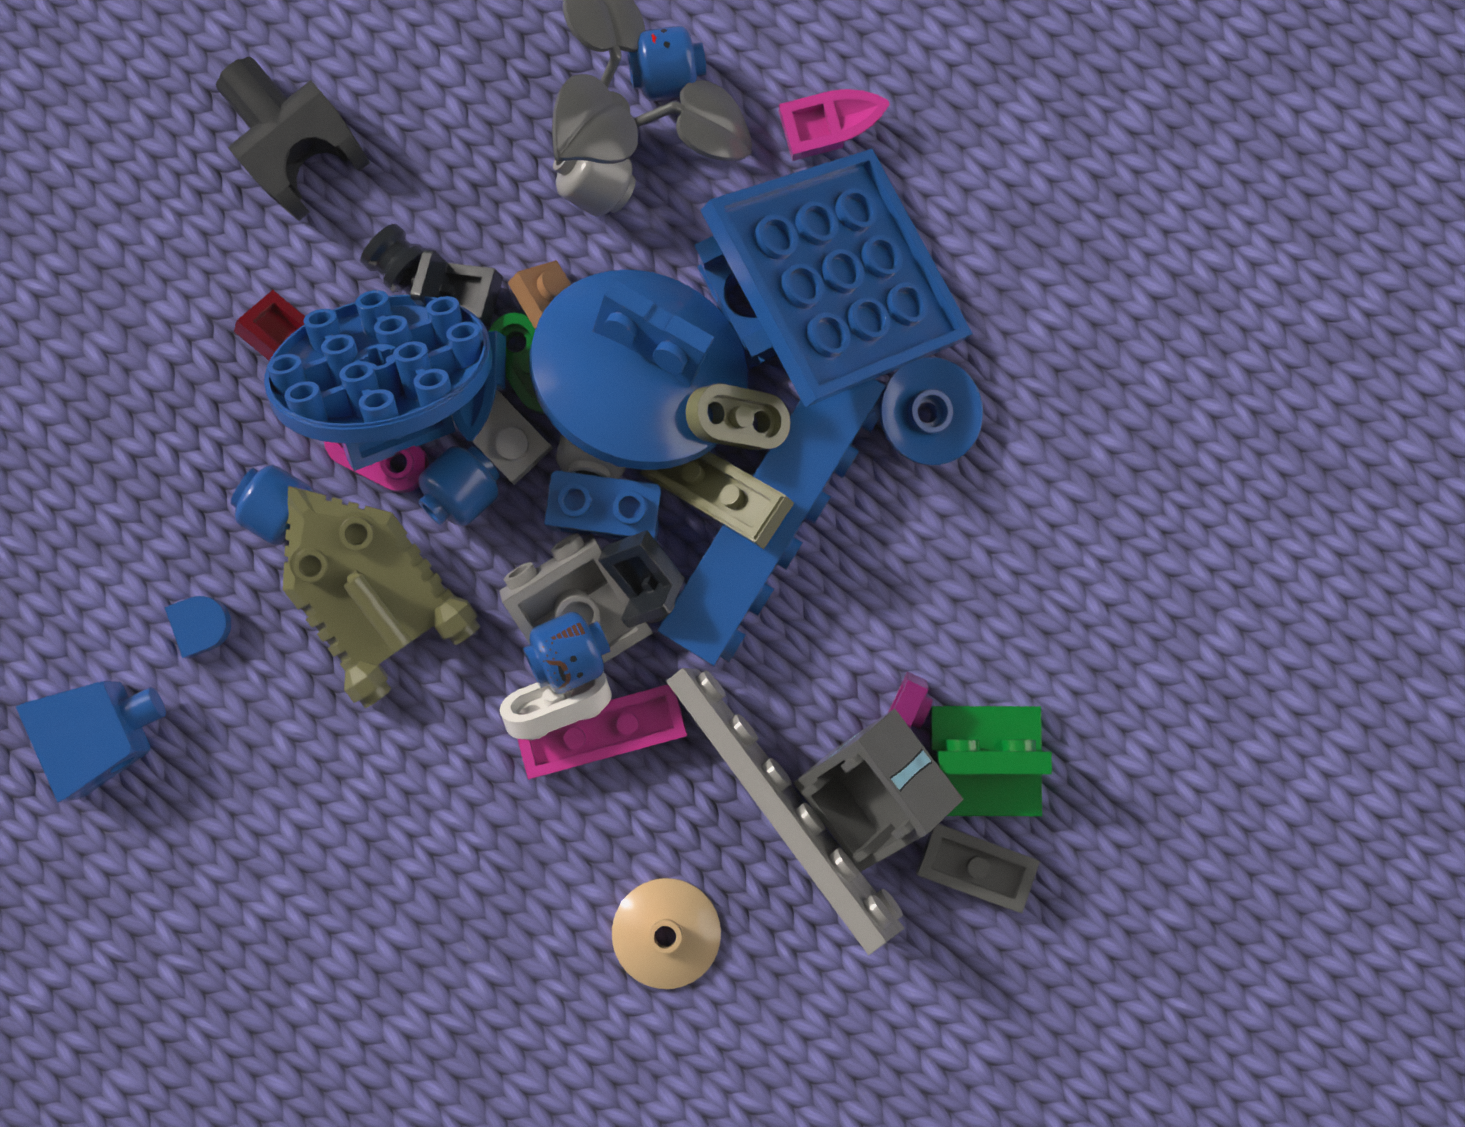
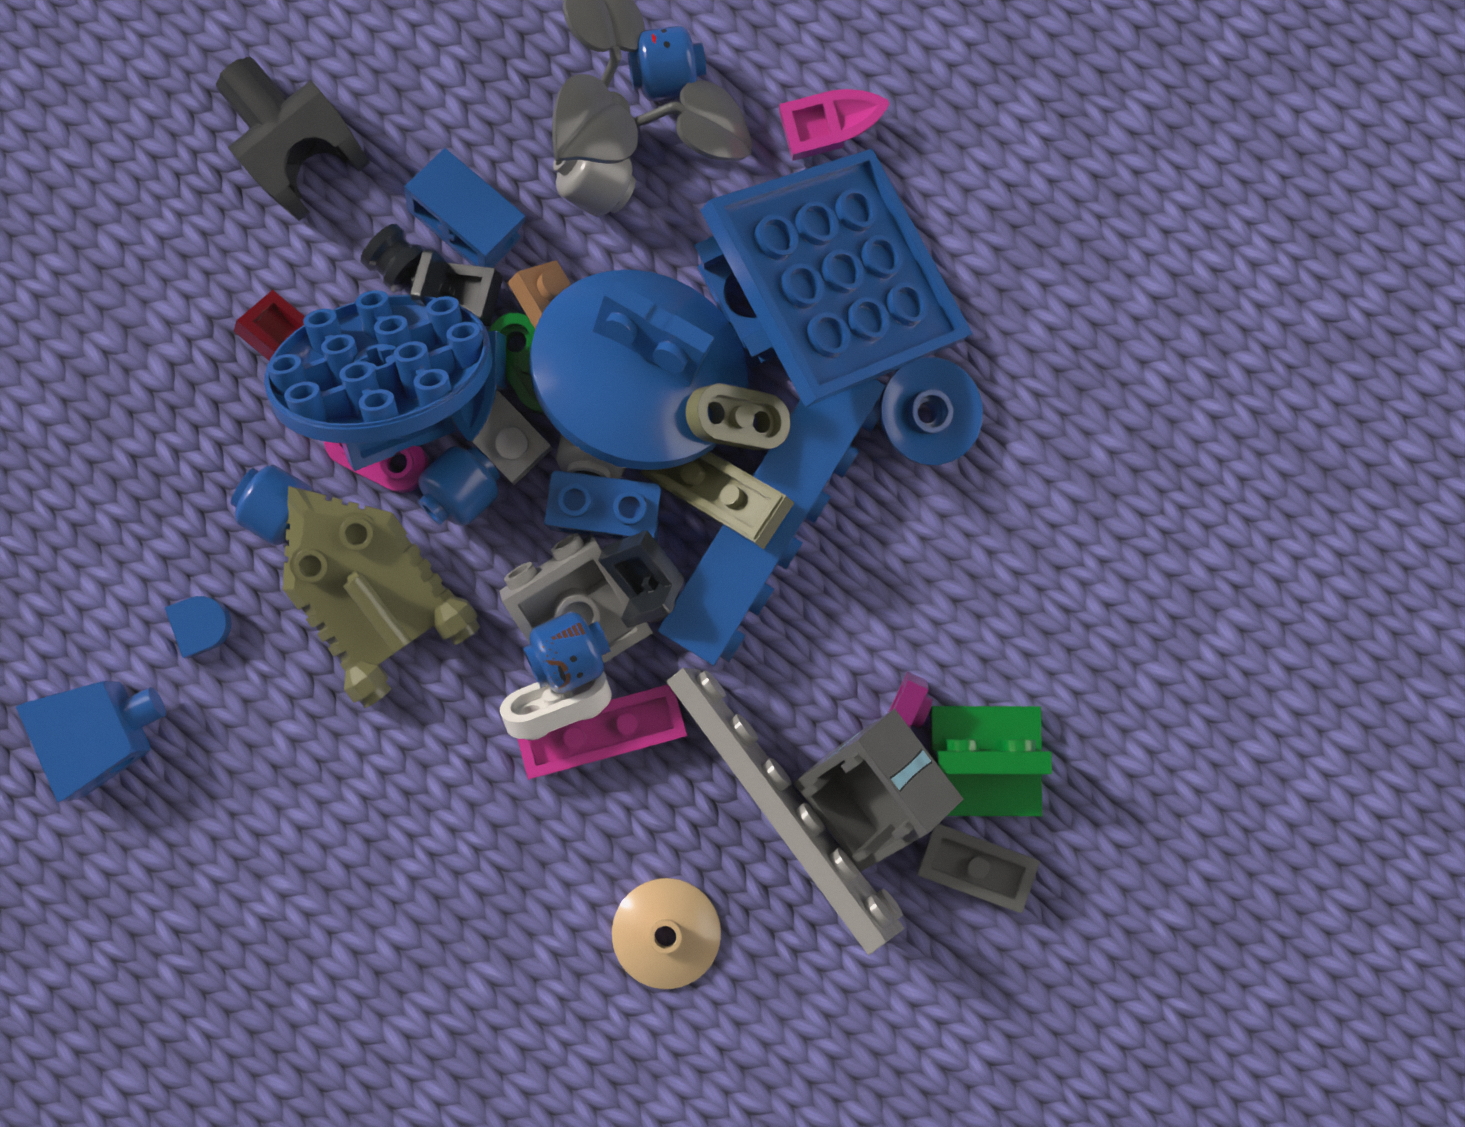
none -> blue hinge [404,148,526,268]

